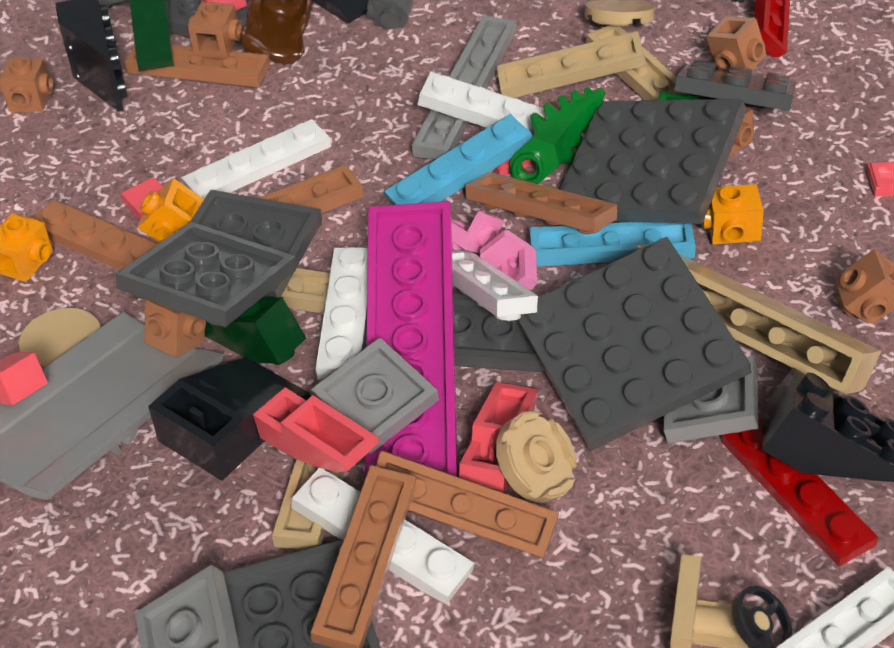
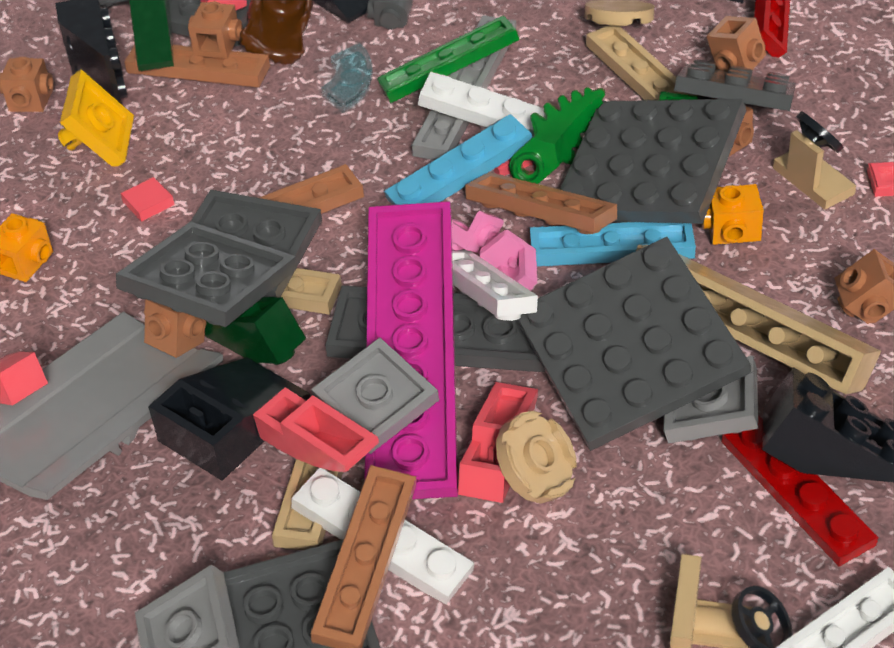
tan tile [18,308,101,369] -> none
nougat plate [32,199,158,270] -> none
light orange brick [137,178,204,243] -> none
white plate [181,119,332,199] -> none
white plate [316,247,368,380] -> none
nougat plate [376,451,559,559] -> none
tan plate [497,31,646,98] -> none
none -> yellow tile [58,69,134,166]
none -> clear light blue tile [321,43,373,113]
none -> green tile [377,16,520,103]
none -> tan piece [773,111,856,210]

